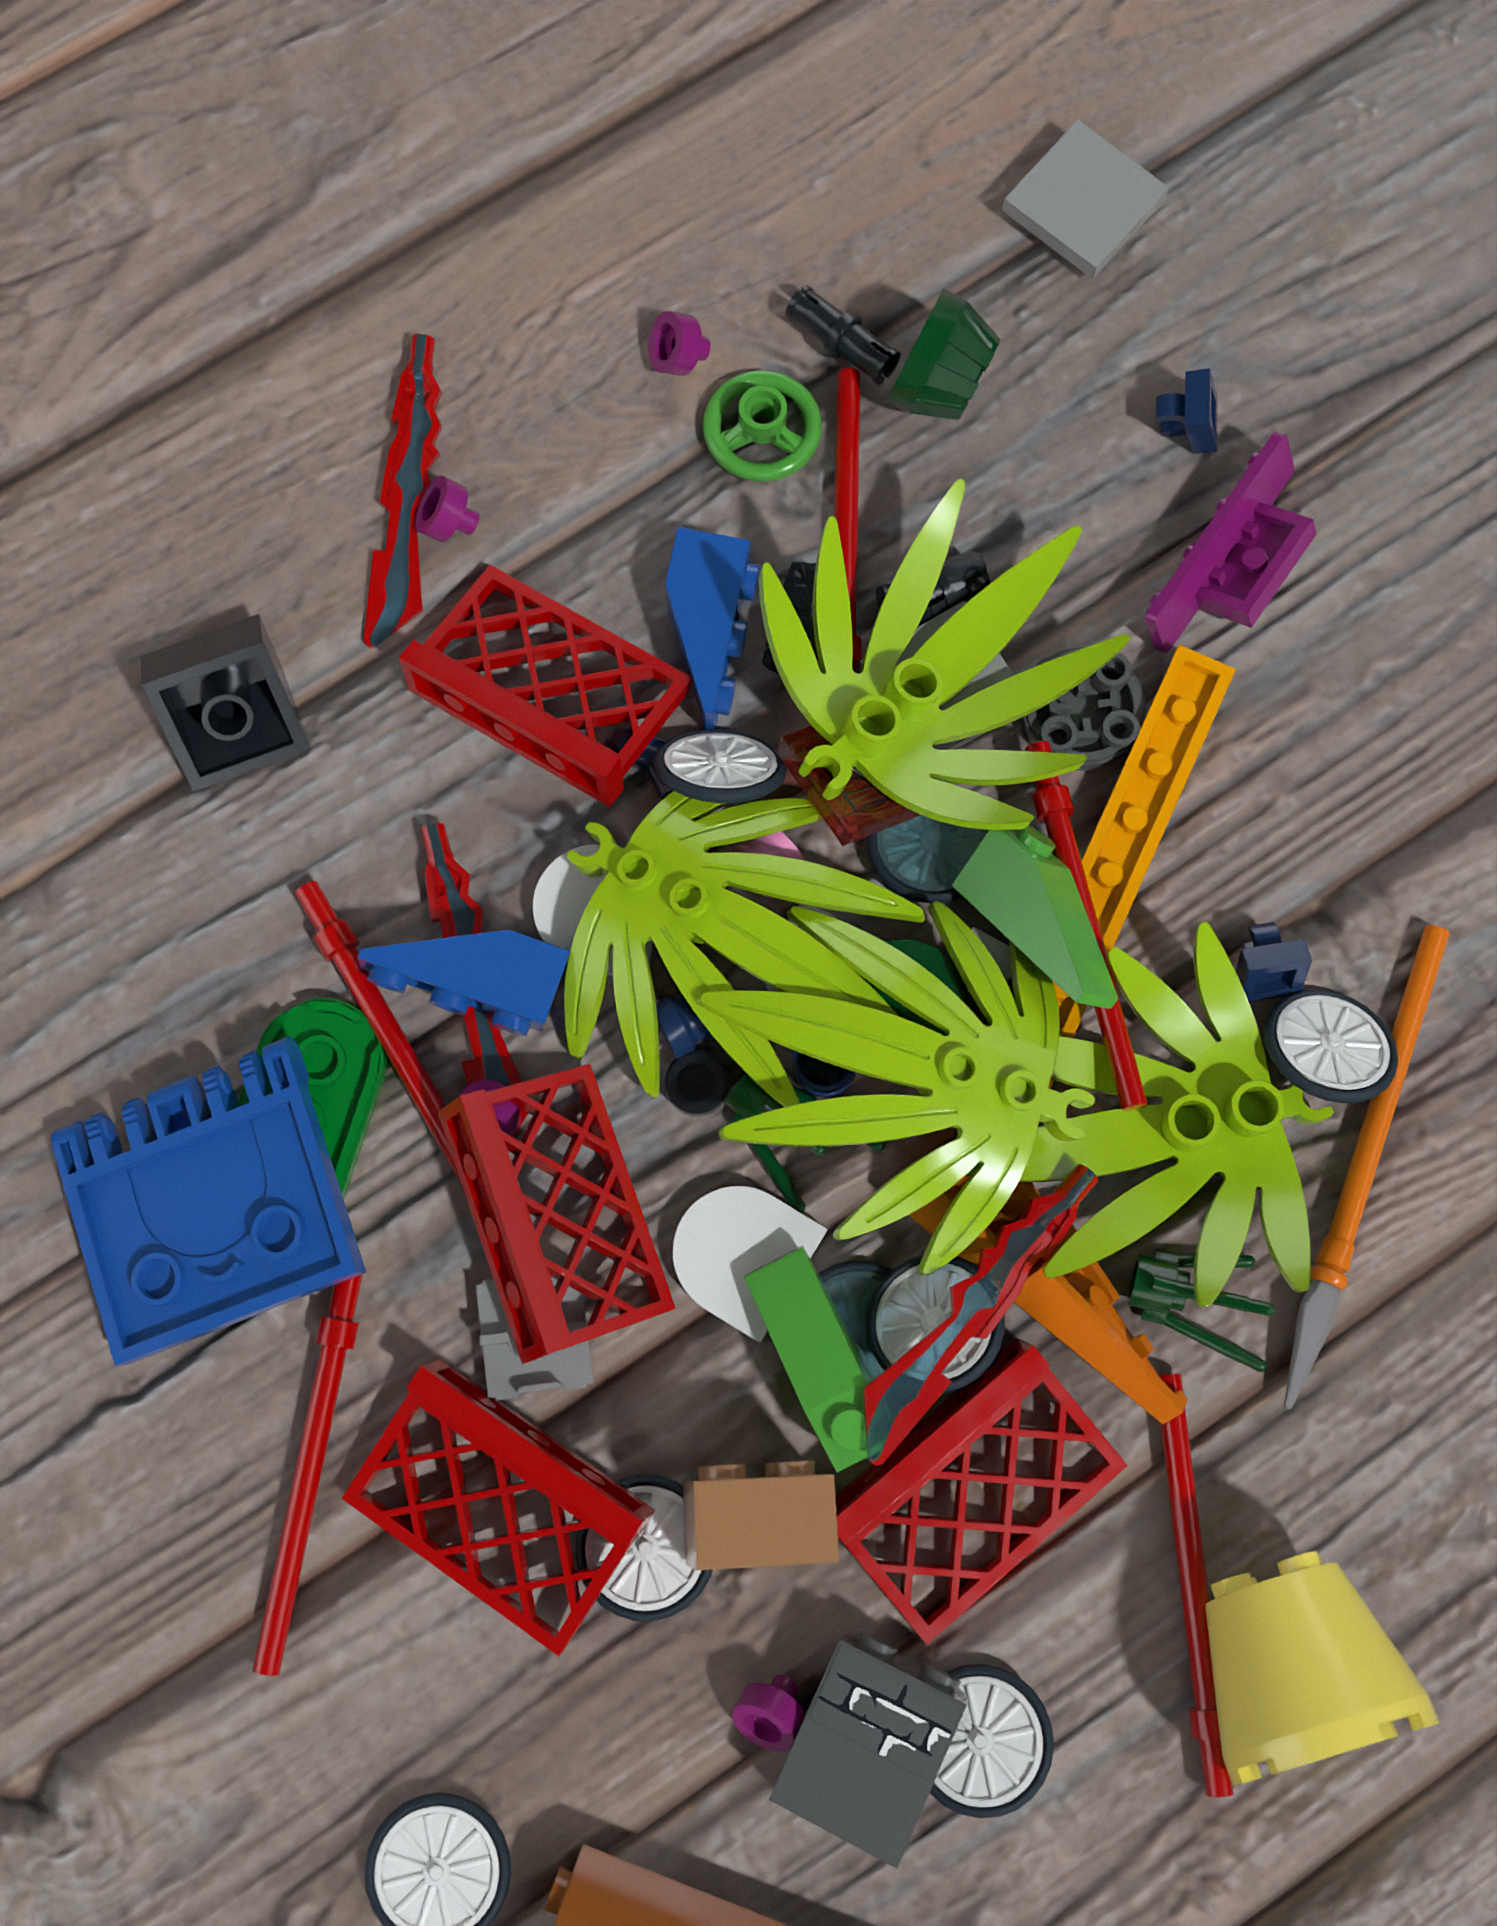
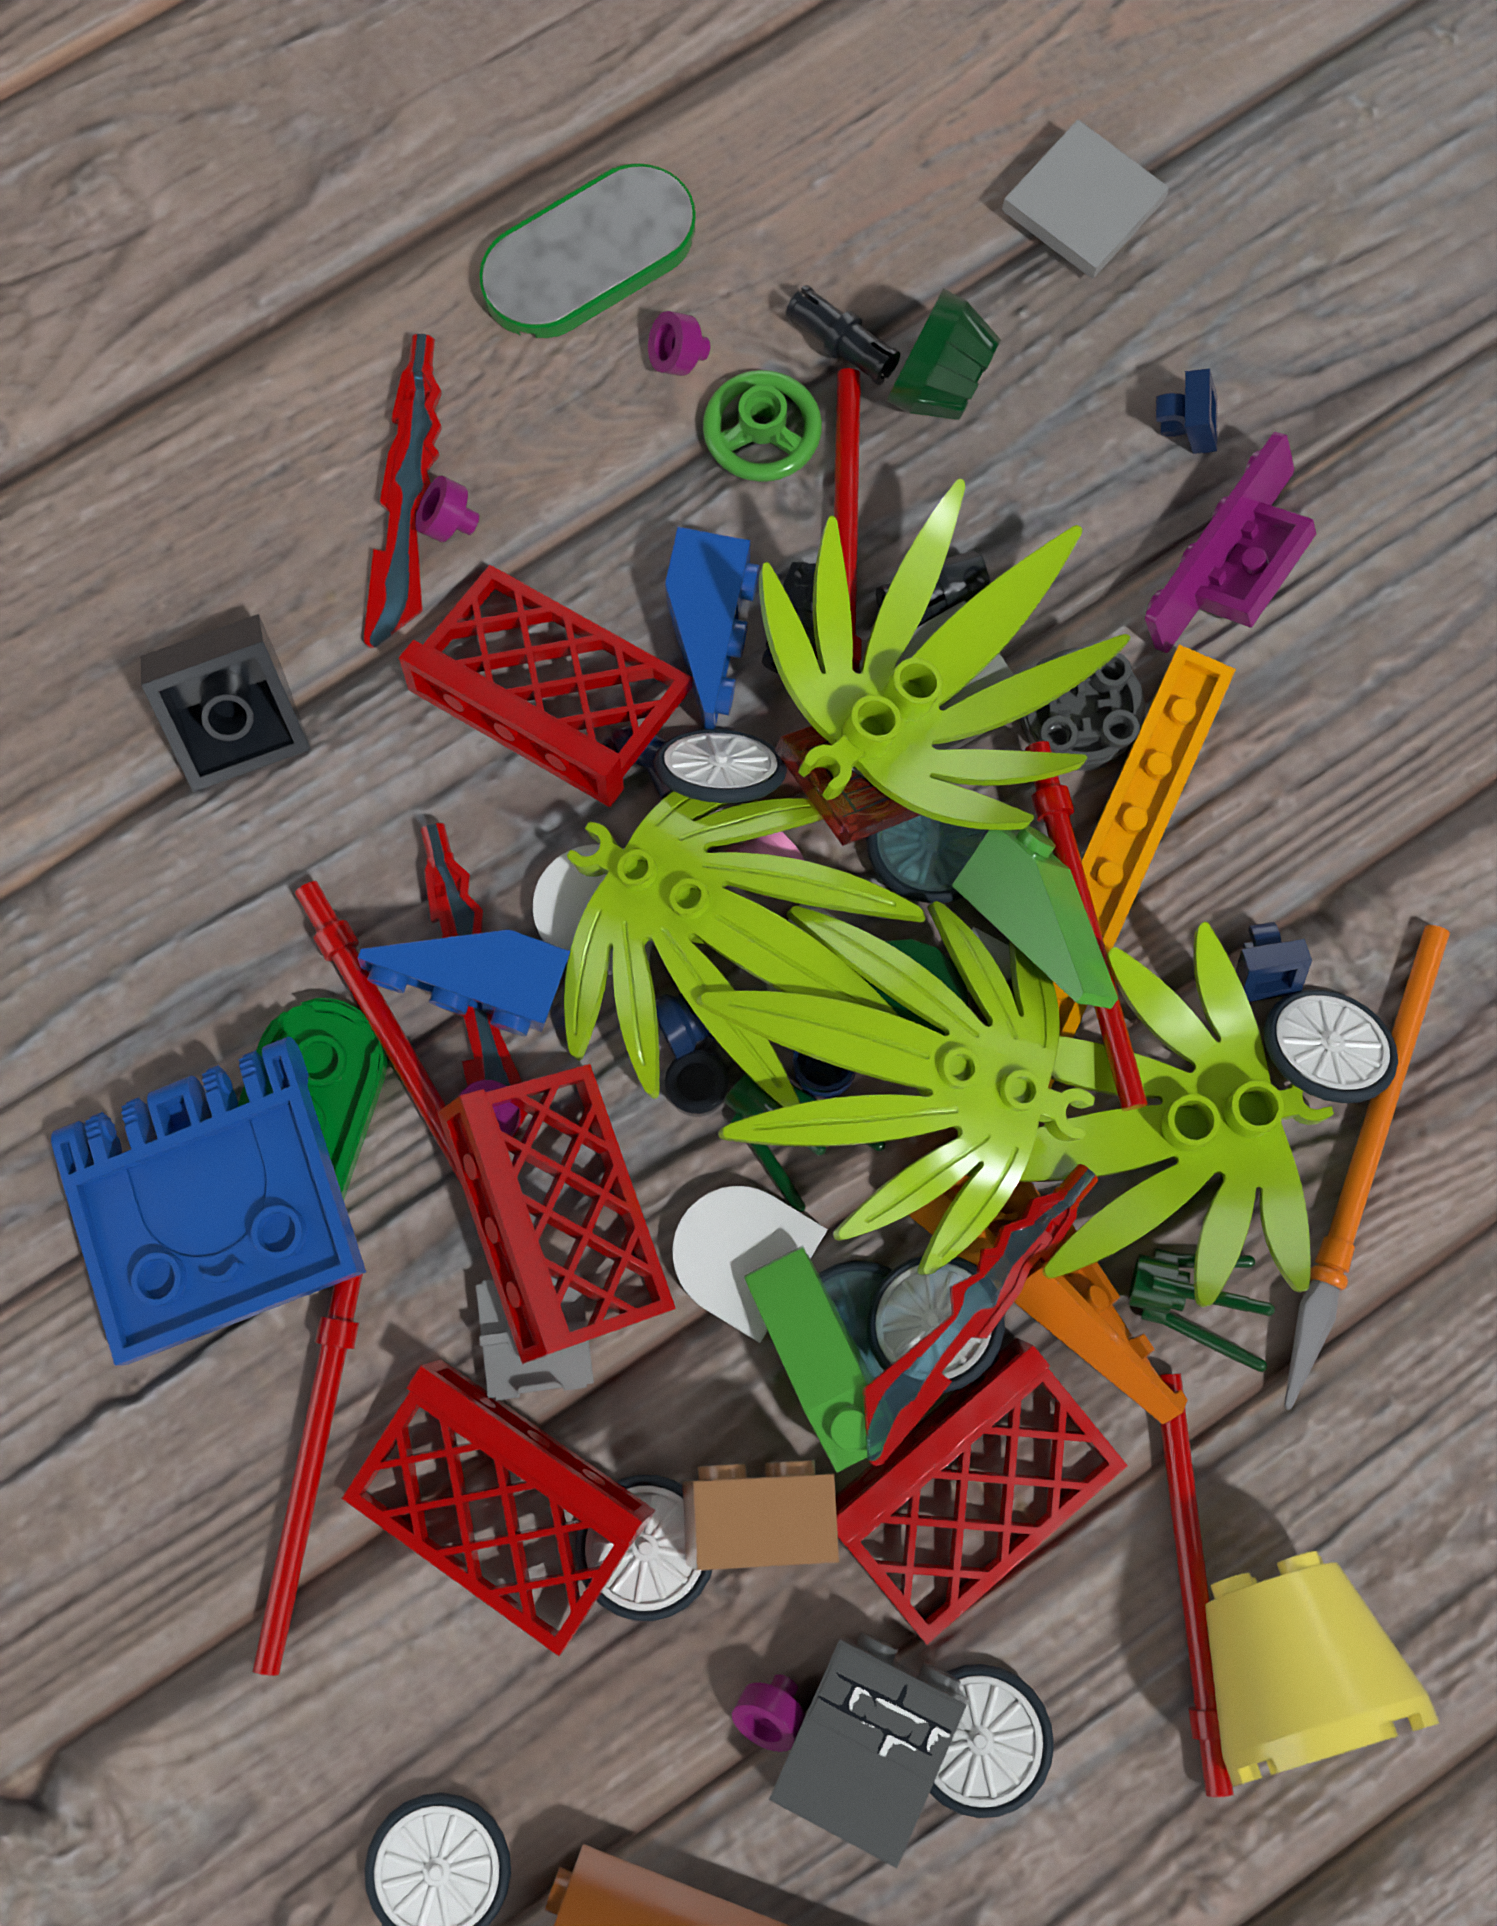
none -> flat silver tile [479,163,696,338]

